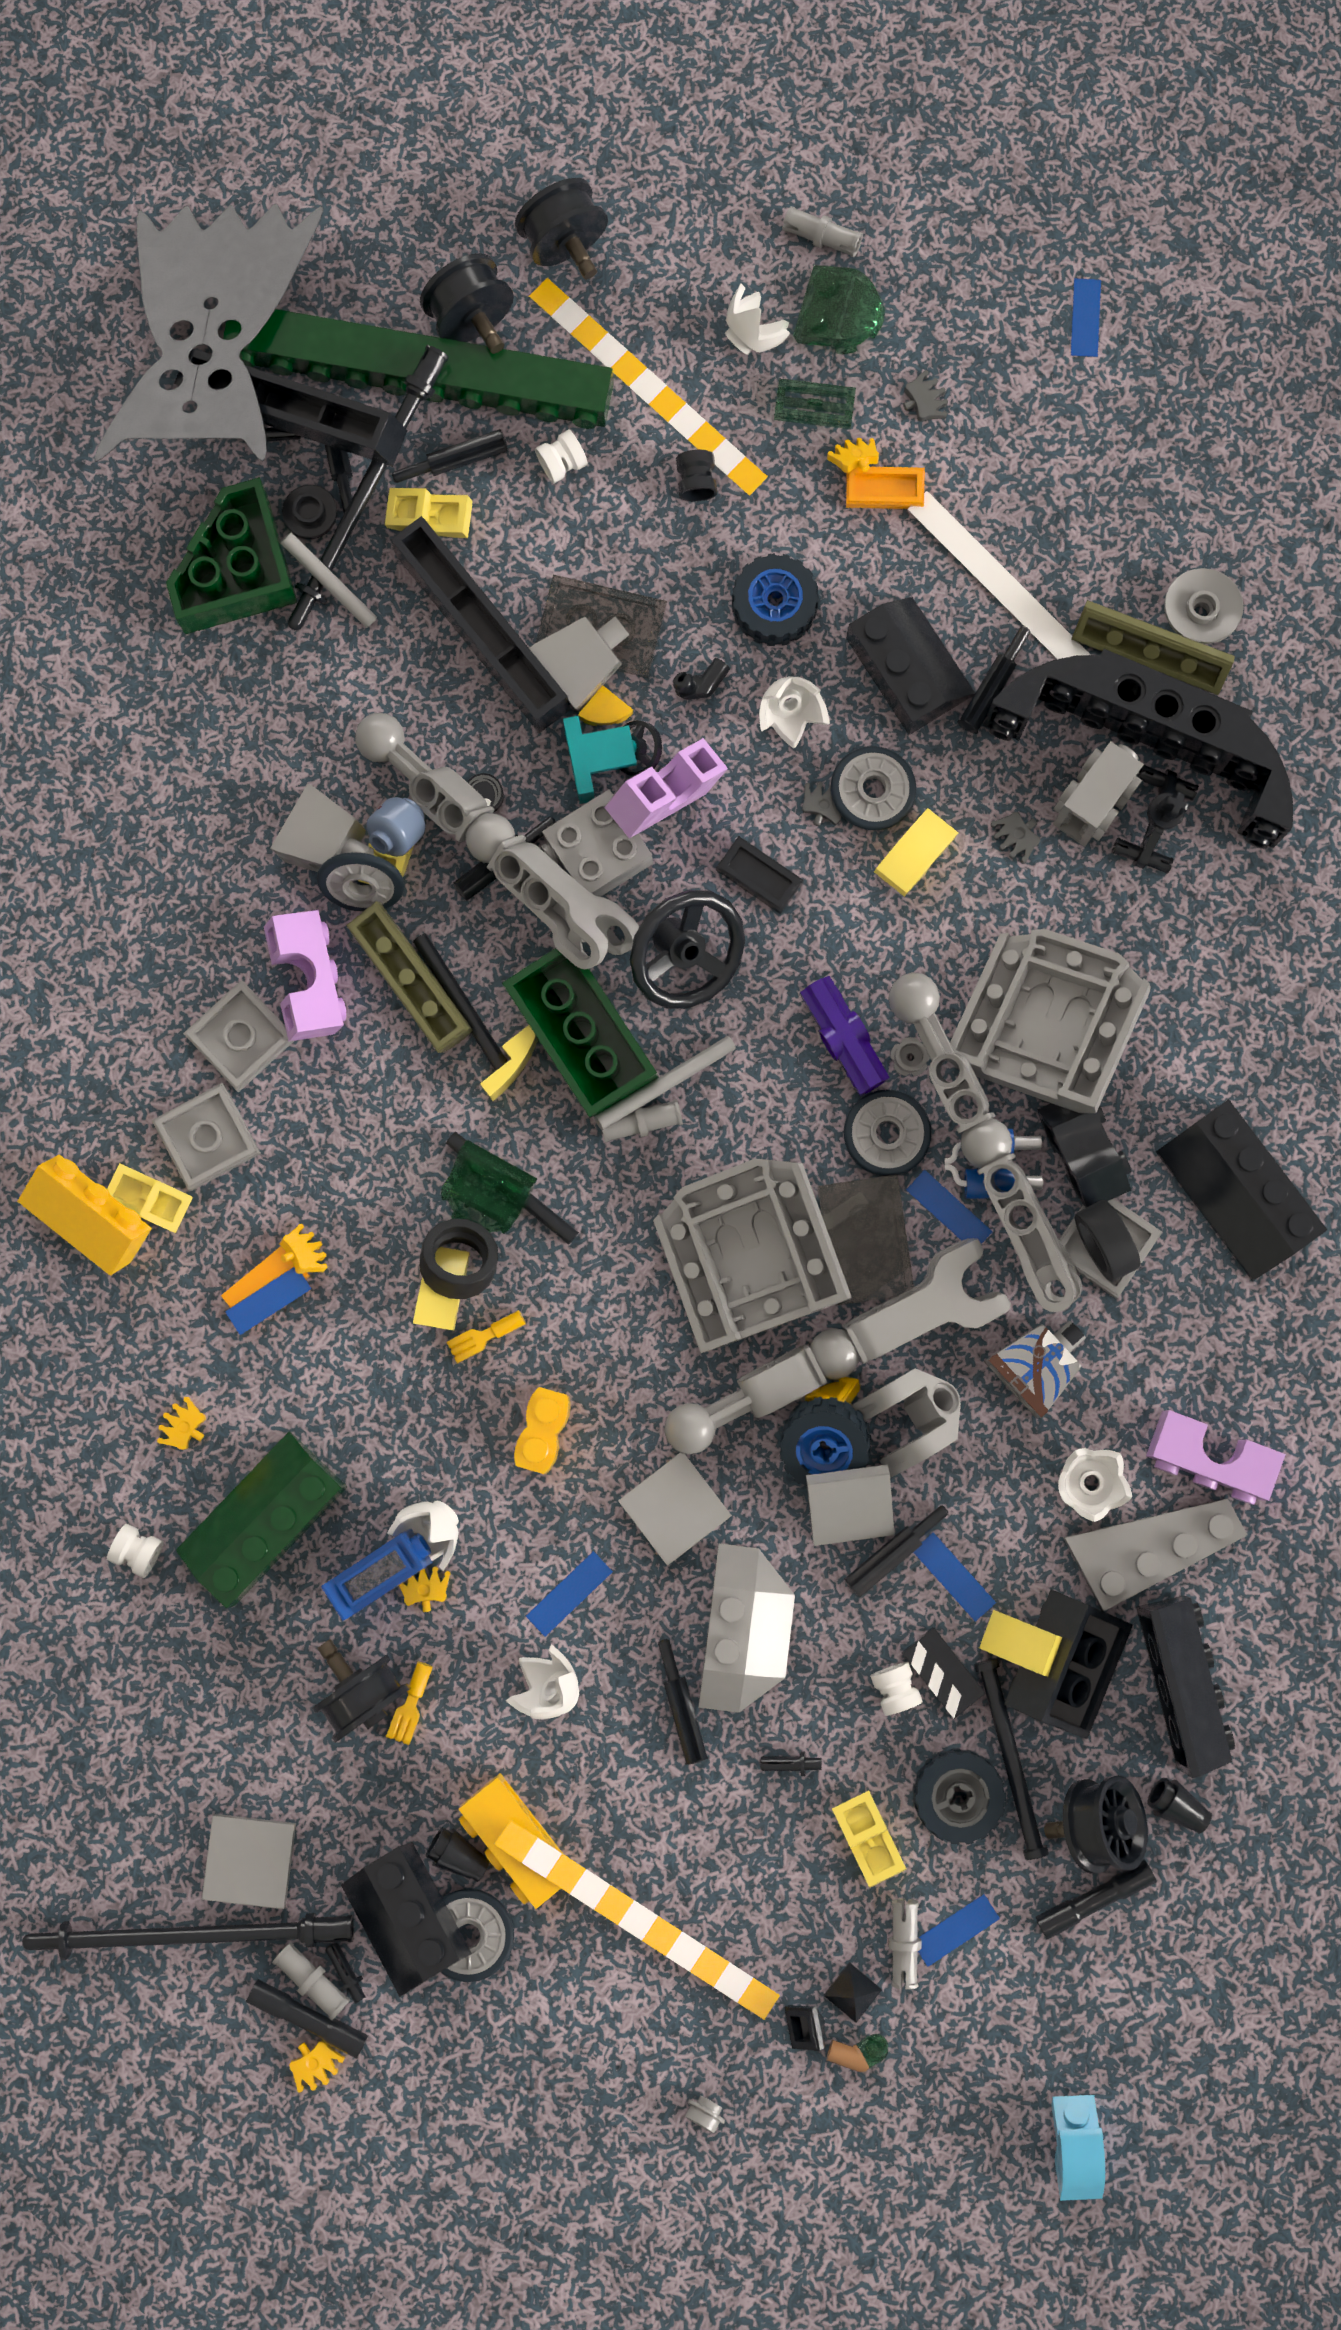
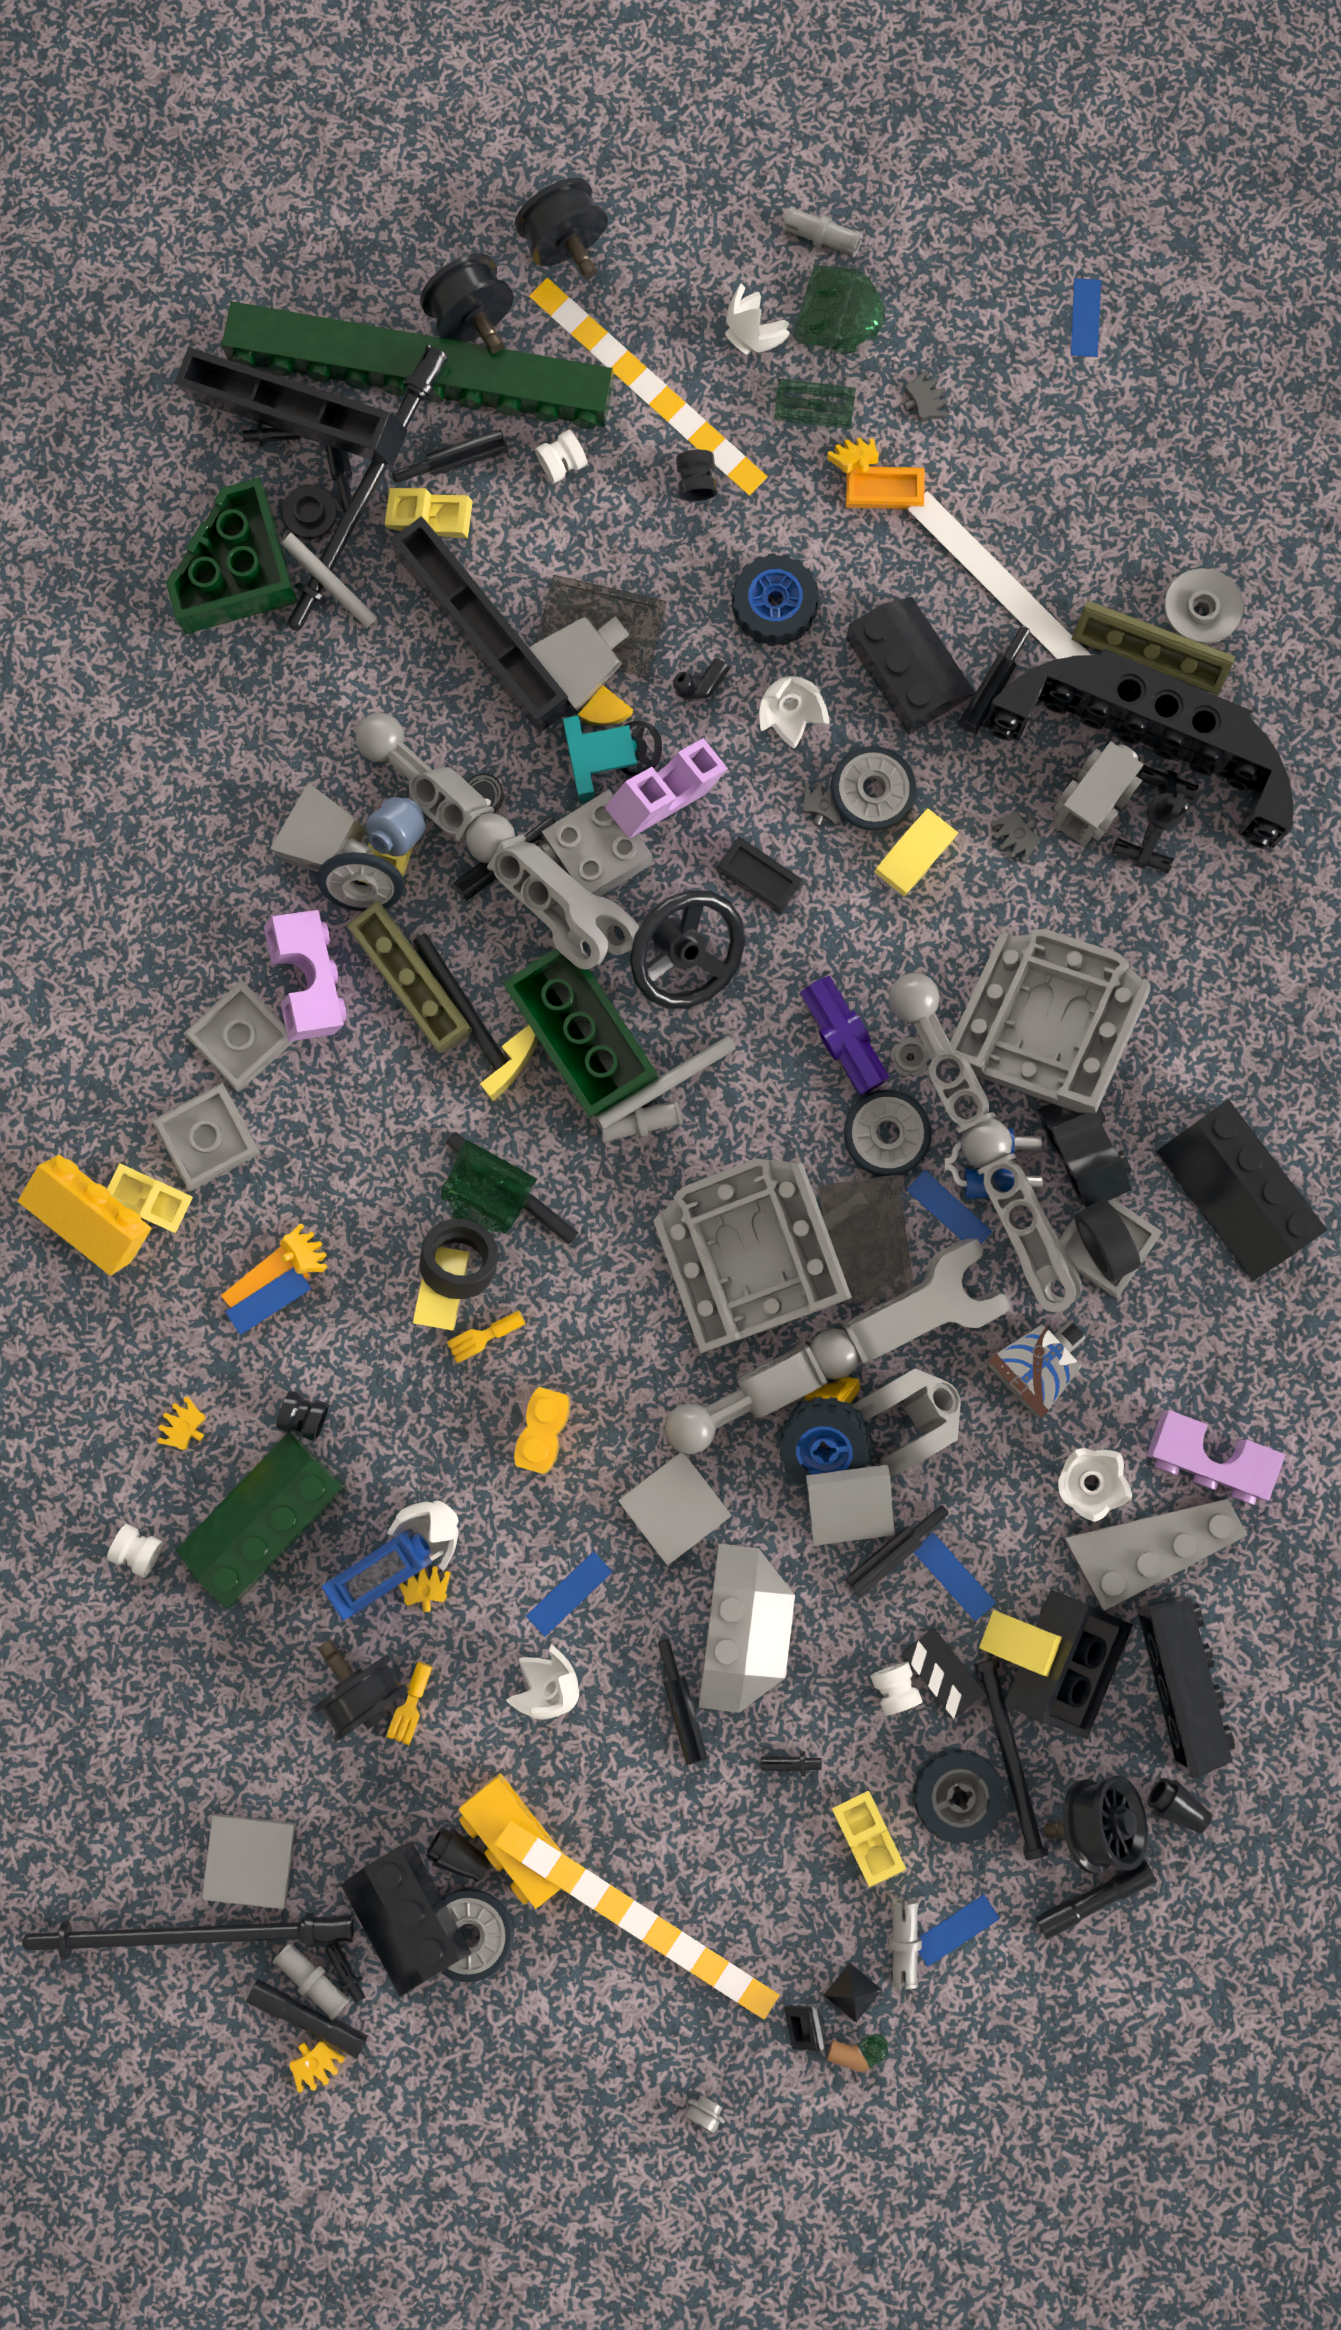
piece [95,204,323,462] -> none
medium azure brick [1051,2095,1105,2201] -> none
none -> black wheel [276,1390,329,1442]

